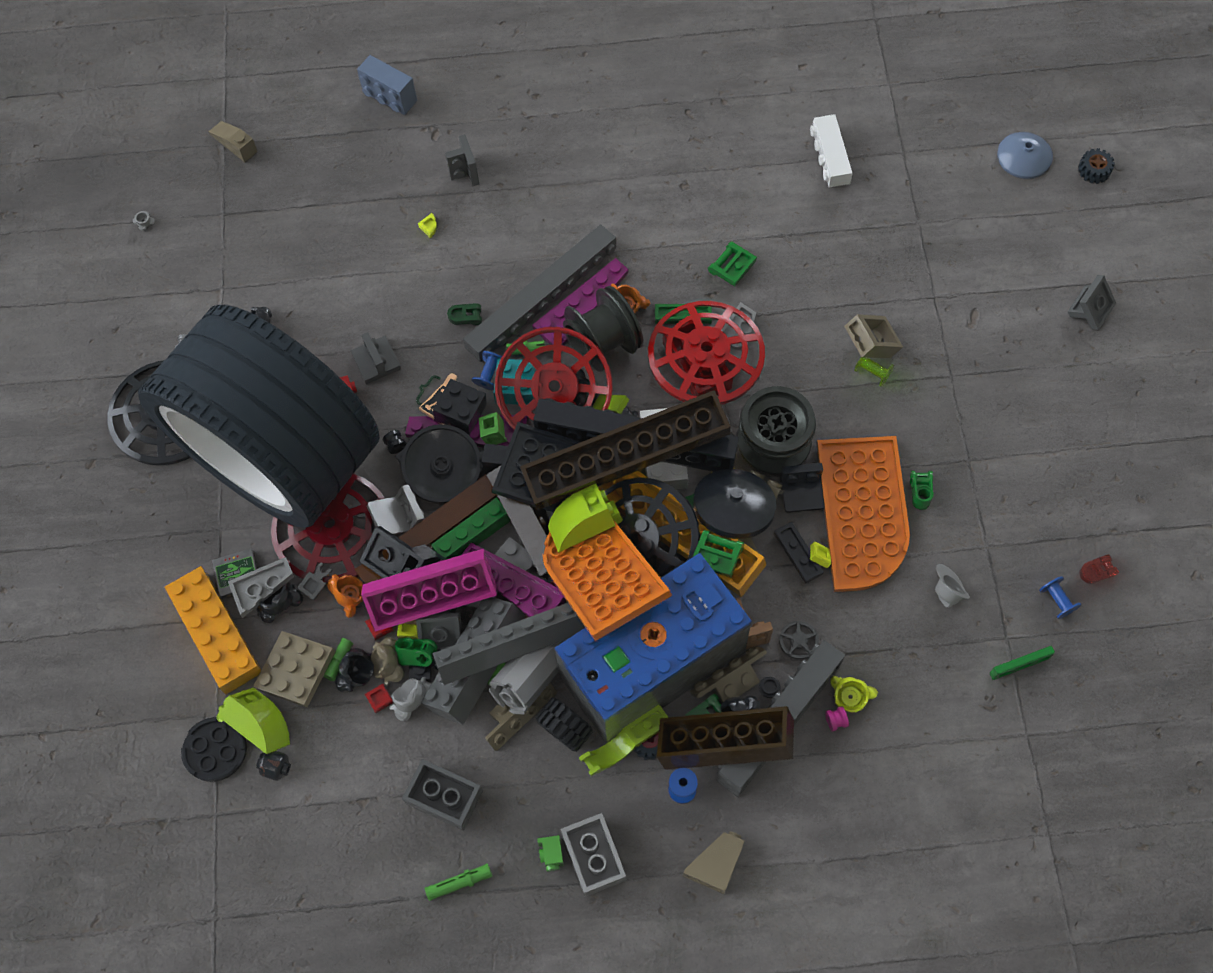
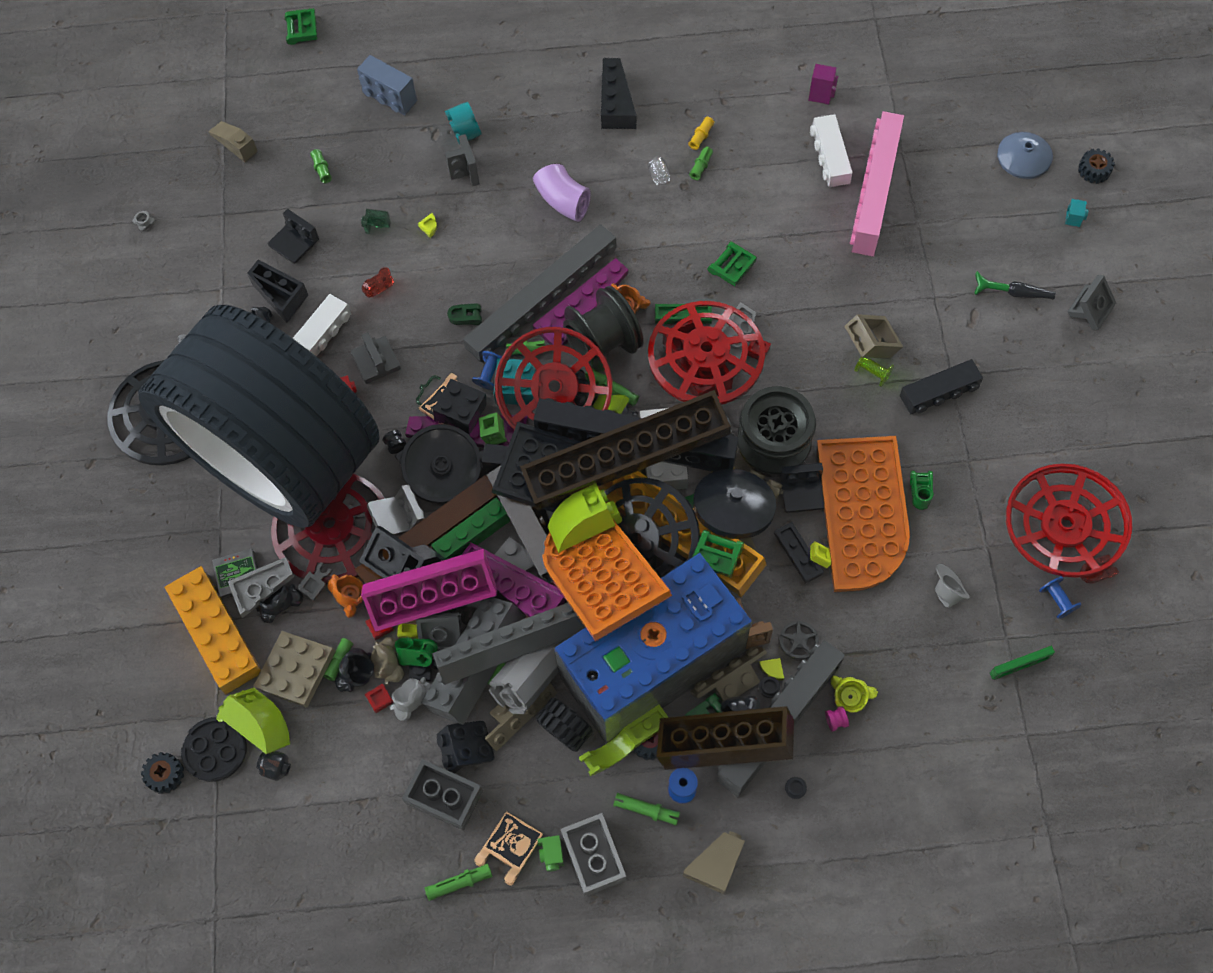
none -> black wheel [141,752,184,794]
none -> black wedge [247,259,308,323]
none -> black bracket [268,208,319,264]
none -> green plate [285,8,318,45]
none -> white brick [293,294,351,356]
none -> bright green pin [310,149,332,183]
none -> clear green bracket [361,209,391,234]
none -> clear red plate [361,267,394,298]
none -> black bracket [437,720,495,774]
none -> teal brick [445,101,482,145]
none -> flag [475,812,543,886]
none -> lavender brick [533,164,591,222]
none -> bright green pin [585,367,639,406]
none -> black wedge [601,58,637,129]
none -> bright green pin [613,793,680,826]
none -> clear brick [648,157,670,185]
none -> yellow pin [688,117,715,150]
none -> bright green axle [689,146,713,180]
none -> red tile [747,340,771,360]
none -> neon yellow tile [759,658,784,680]
none -> black plate [785,777,807,799]
none -> magenta brick [808,64,839,105]
none -> bright pink brick [850,111,904,257]
none -> black brick [900,359,983,415]
none -> black piece [975,271,1056,299]
none -> red dish [1006,463,1132,578]
none -> teal plate [1065,199,1089,227]

